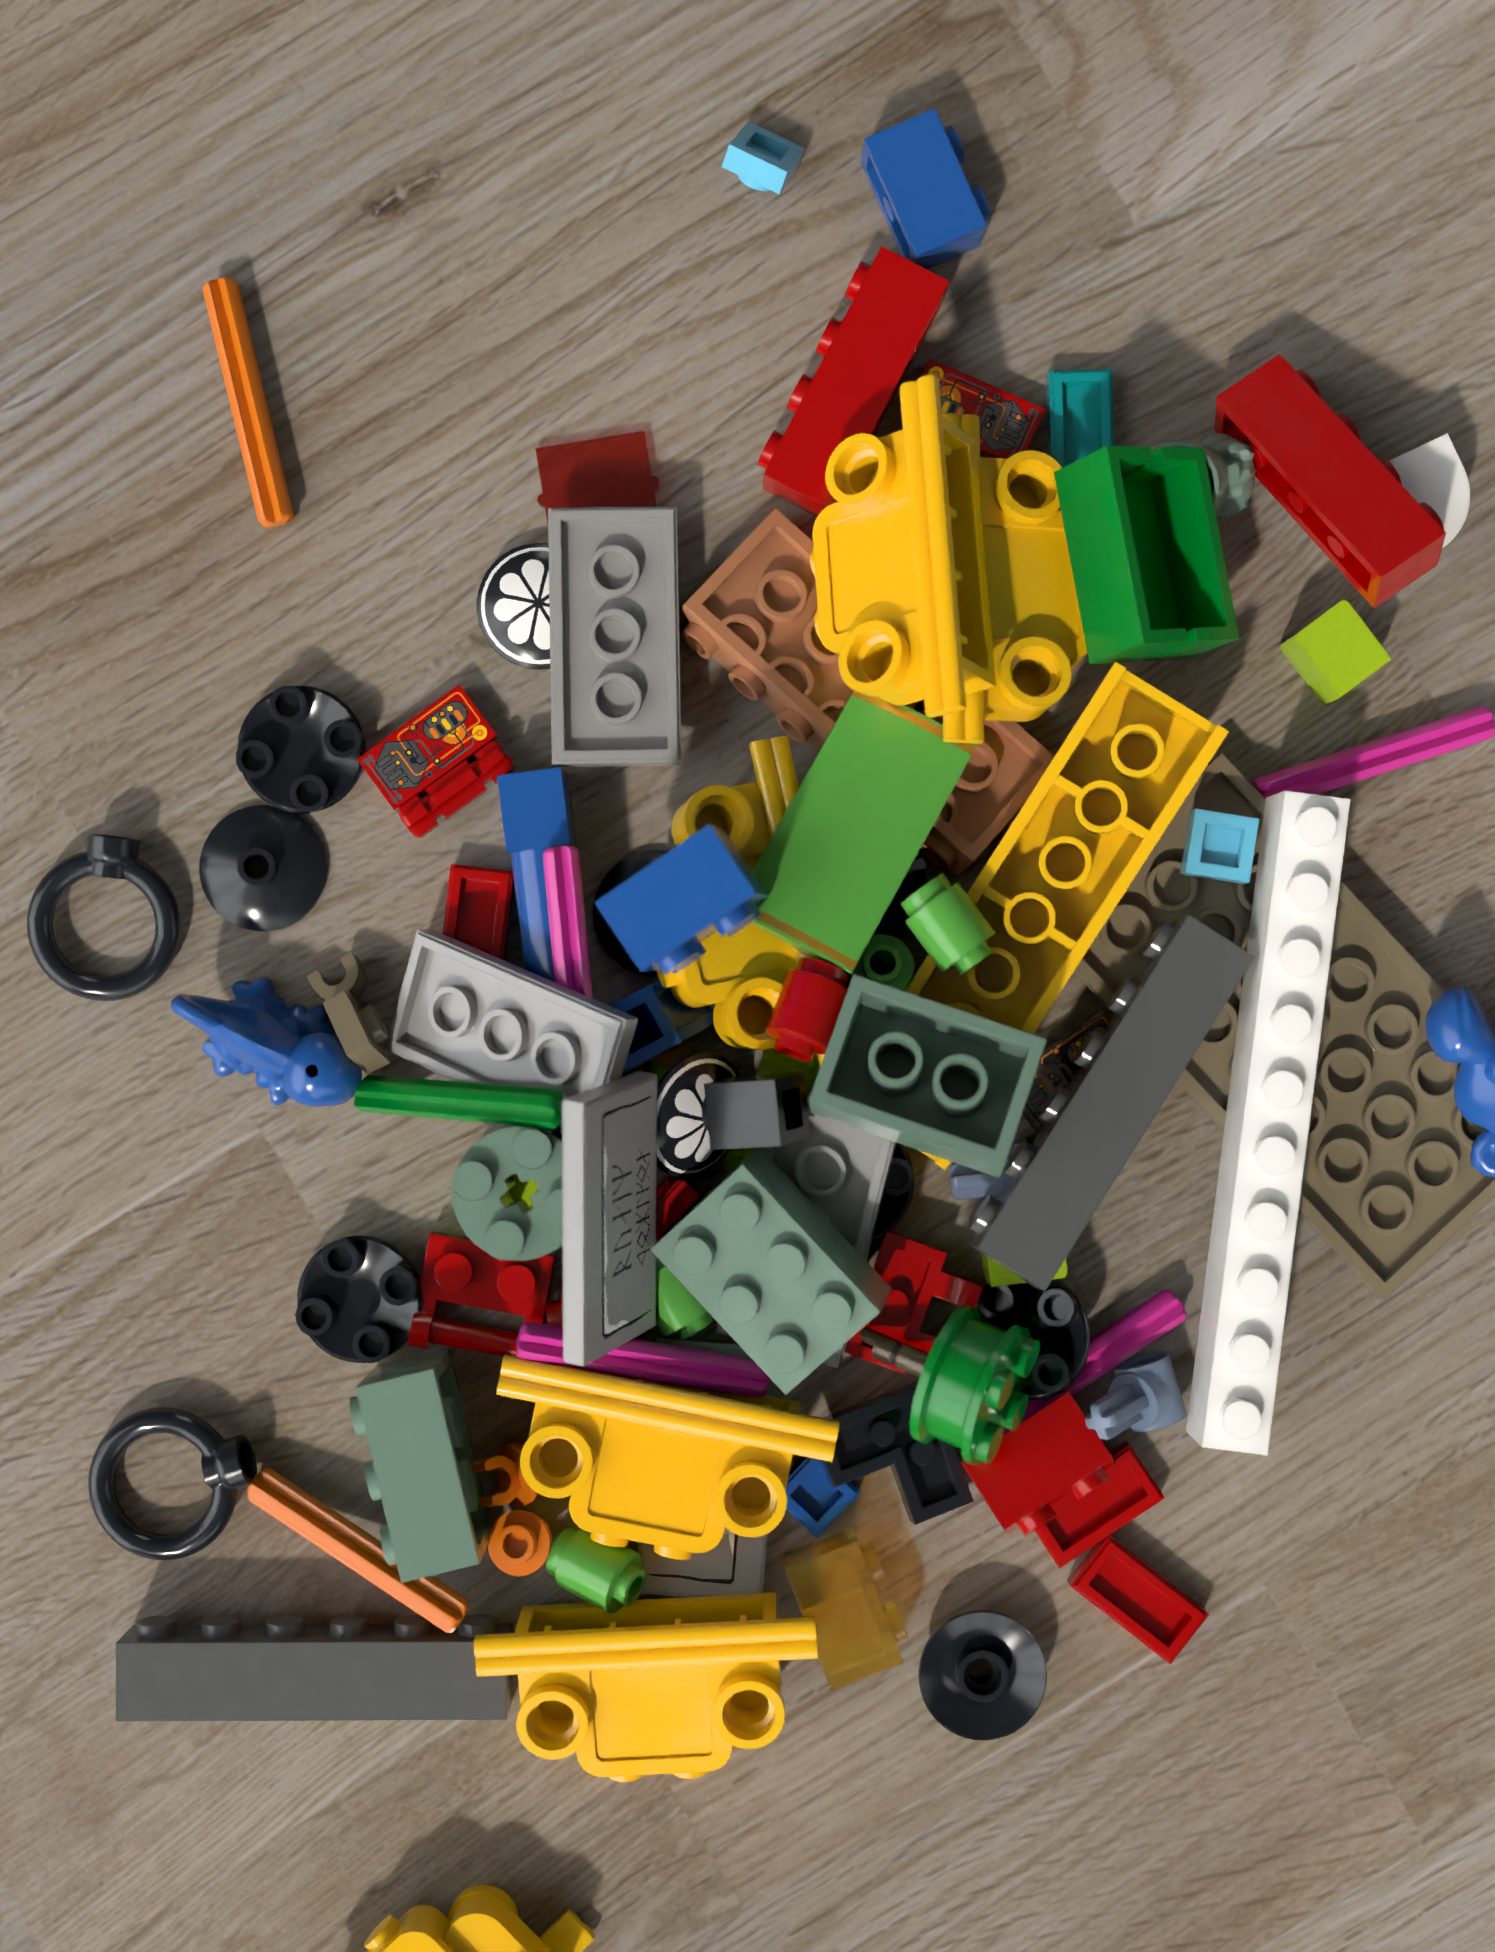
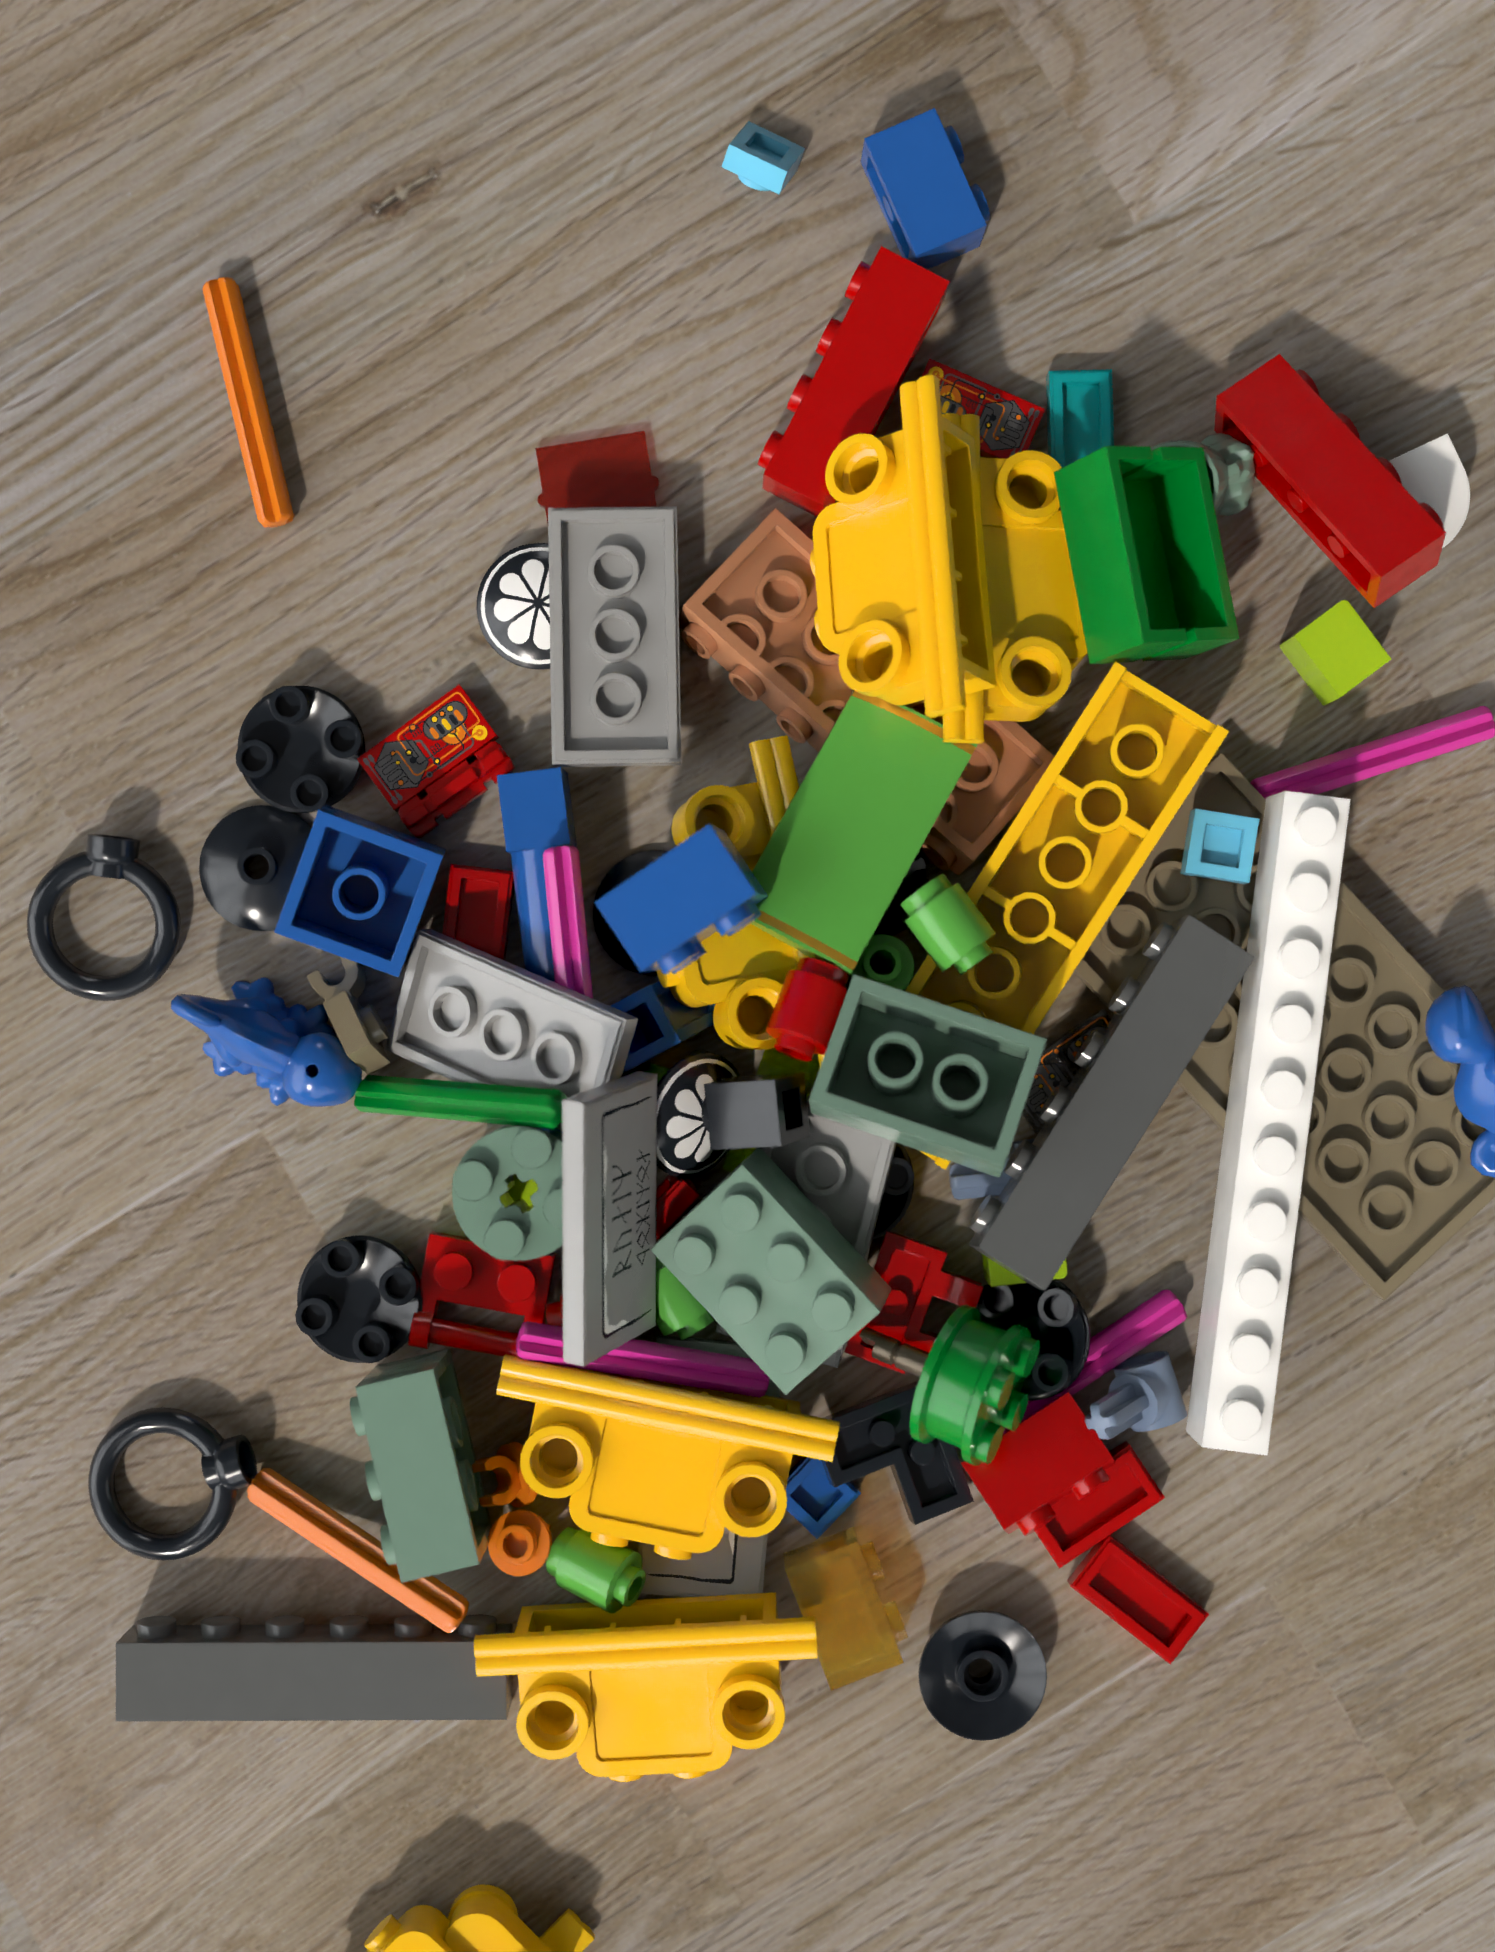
none -> blue brick [274,804,446,977]

